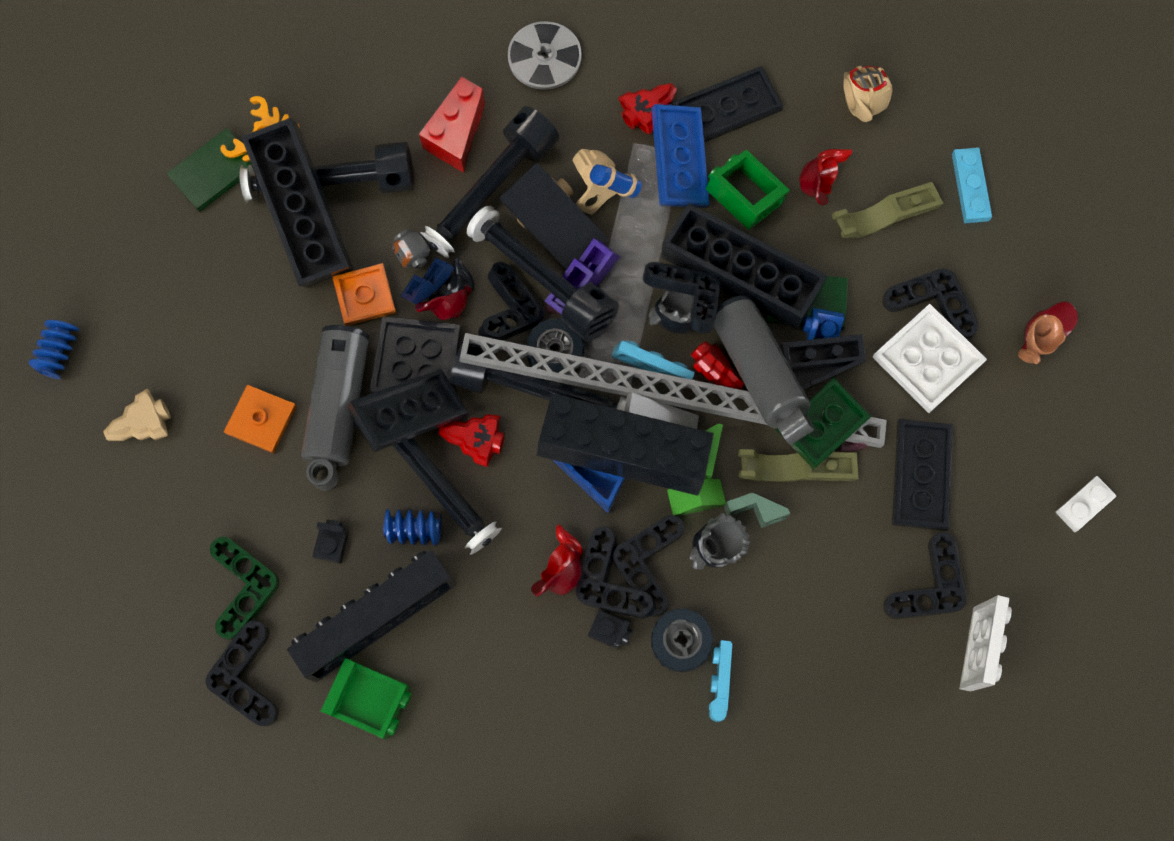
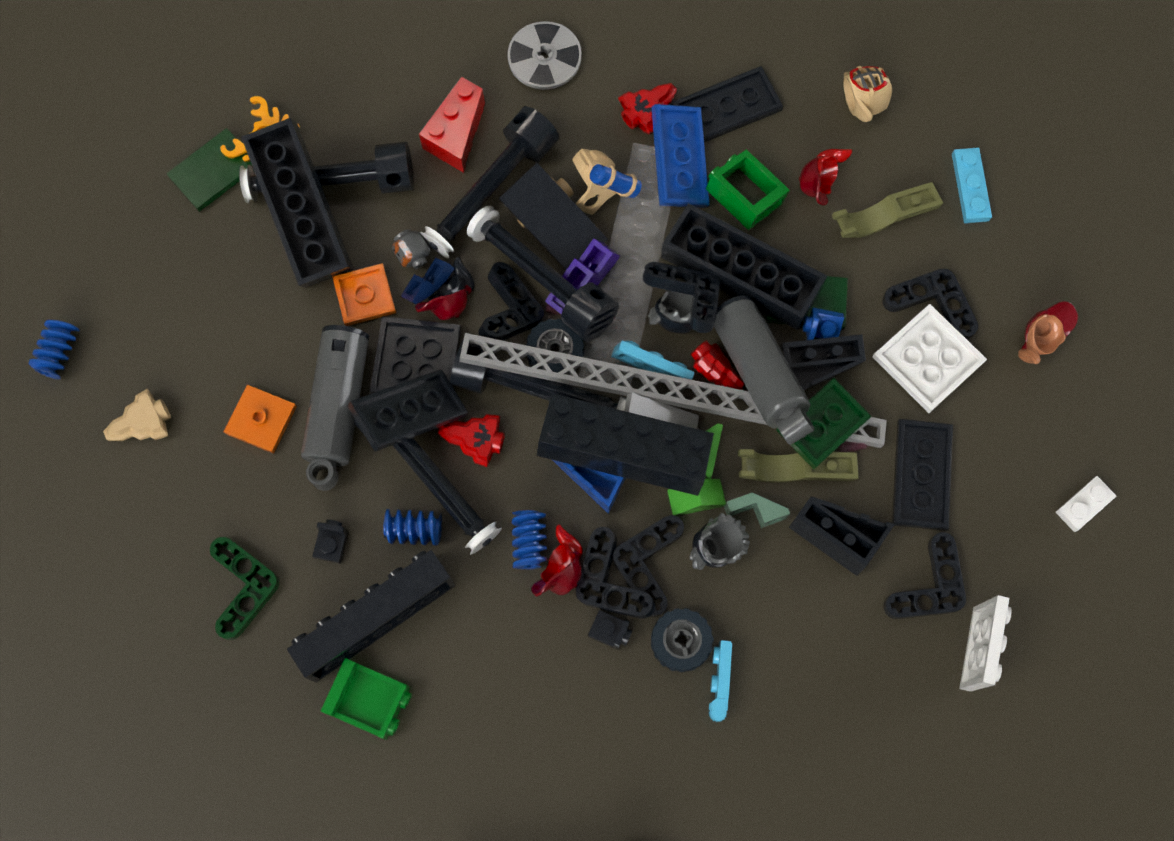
black beam [205,621,279,726] -> none
none -> blue piece [512,510,547,569]
none -> black wedge [789,496,895,576]

